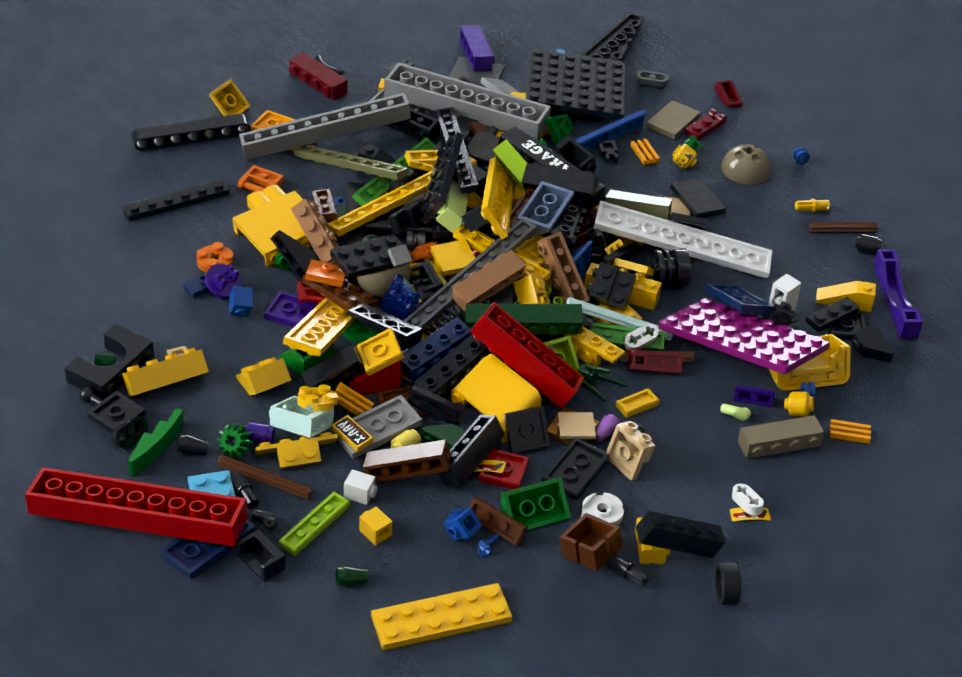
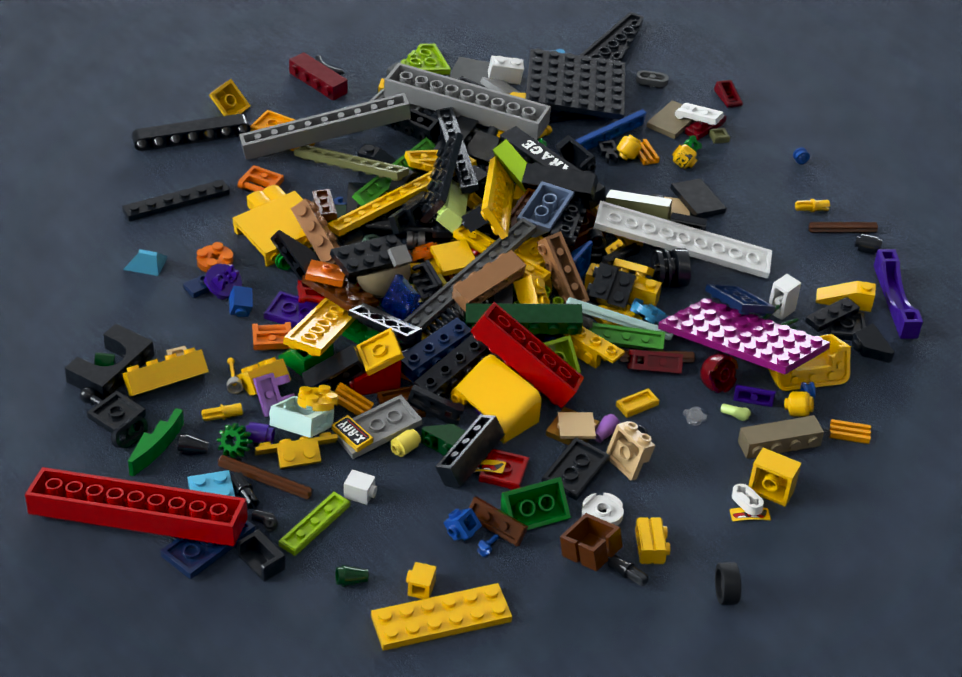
yellow brick [359,506,393,546] -> none
reddish brown brick [363,439,452,482] -> none
dark purple brick [460,25,495,71] -> none
reddish brown tile [469,121,488,135] -> none
black tile [503,406,551,453] -> none
green wing [544,114,573,146] -> none
dark green plant [578,363,627,401] -> none
white beam [624,324,659,350] -> none
black brick [636,511,726,558] -> none
dark tan piece [721,144,771,185] -> none
black gear [770,301,794,325] -> none
none -> medium azure slope [123,249,167,276]
none -> yellow axle [201,403,243,421]
none -> light grey hinge [226,357,243,394]
none -> orange plate [252,322,291,350]
none -> medium lavender plate [253,373,295,417]
none -> lime plate [401,43,451,75]
none -> yellow brick [406,562,436,599]
none -> white brick [488,55,524,85]
none -> yellow head [617,135,642,161]
none -> dark azure plate [630,298,668,324]
none -> white plate [675,103,723,125]
none -> clear plate [683,406,707,425]
none -> dark red cylinder [700,354,739,393]
none -> olive tile [708,128,730,144]
none -> yellow brick [748,448,801,507]

